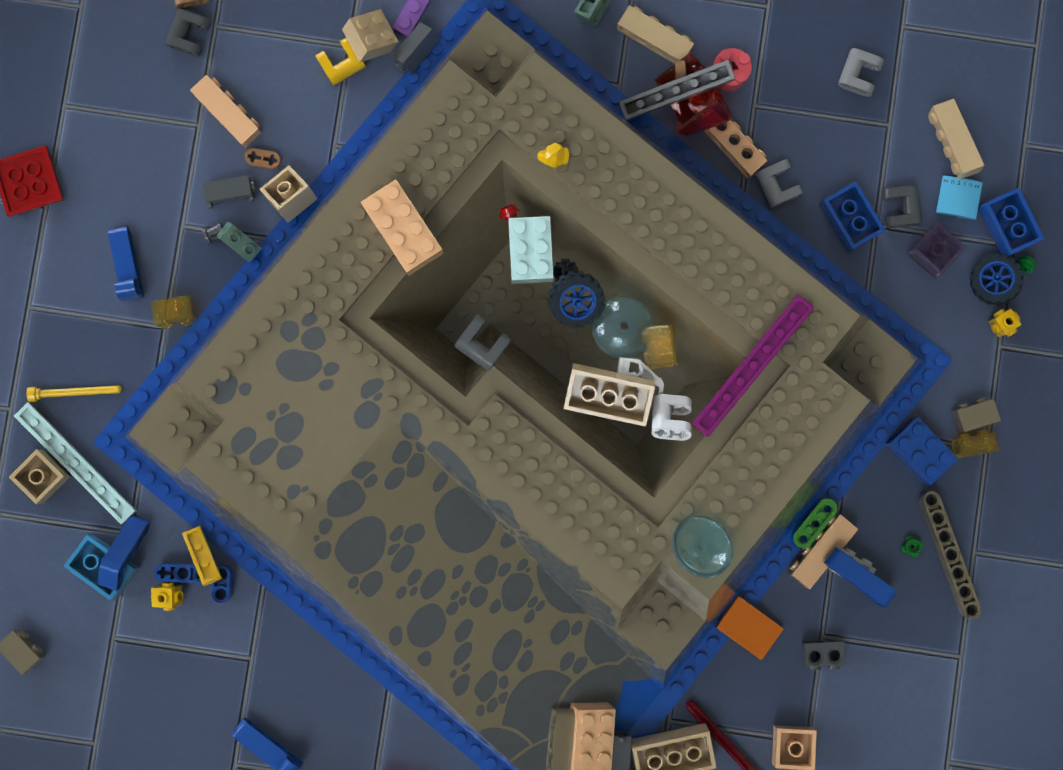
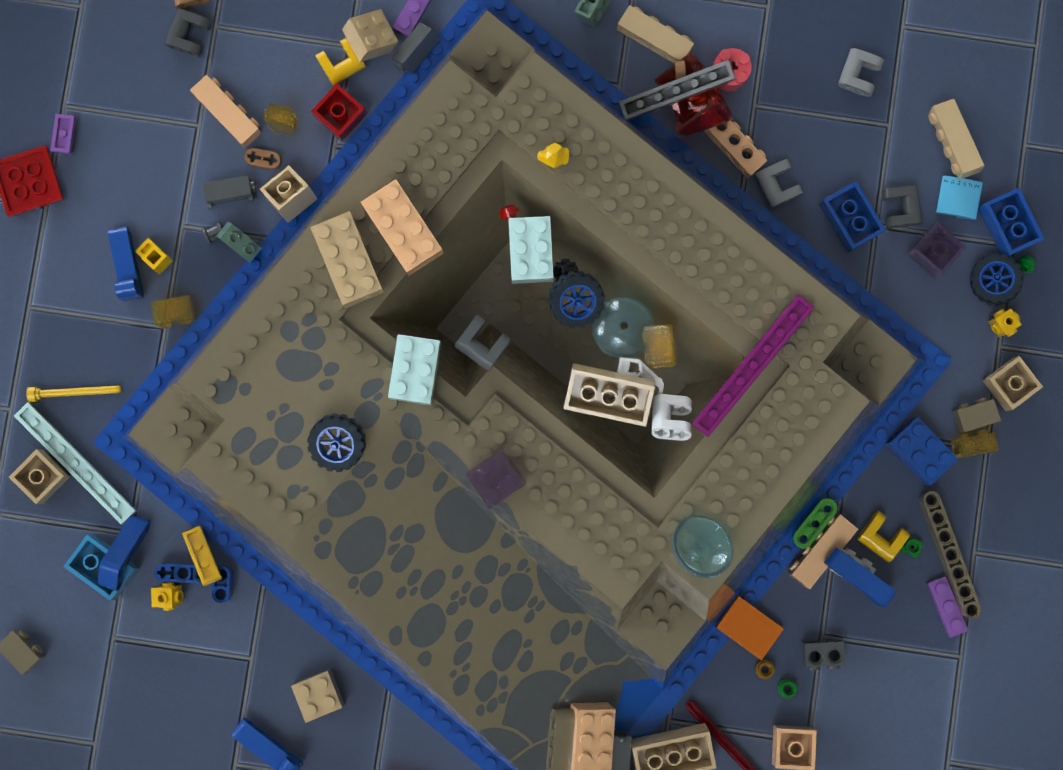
none -> medium lavender plate [50,114,77,155]
none -> yellow brick [135,238,173,275]
none -> clear yellow brick [263,103,297,136]
none -> tan brick [291,668,345,723]
none -> black wheel [307,413,366,472]
none -> tan brick [310,211,384,308]
none -> red brick [311,83,367,142]
none -> light aqua brick [388,334,441,405]
none -> clear purple brick [465,448,527,509]
none -> pearl gold plate [755,660,775,680]
none -> green plate [778,679,798,699]
none -> yellow connector [857,510,910,563]
none -> medium lavender plate [926,576,968,638]
none -> tan brick [982,356,1043,411]

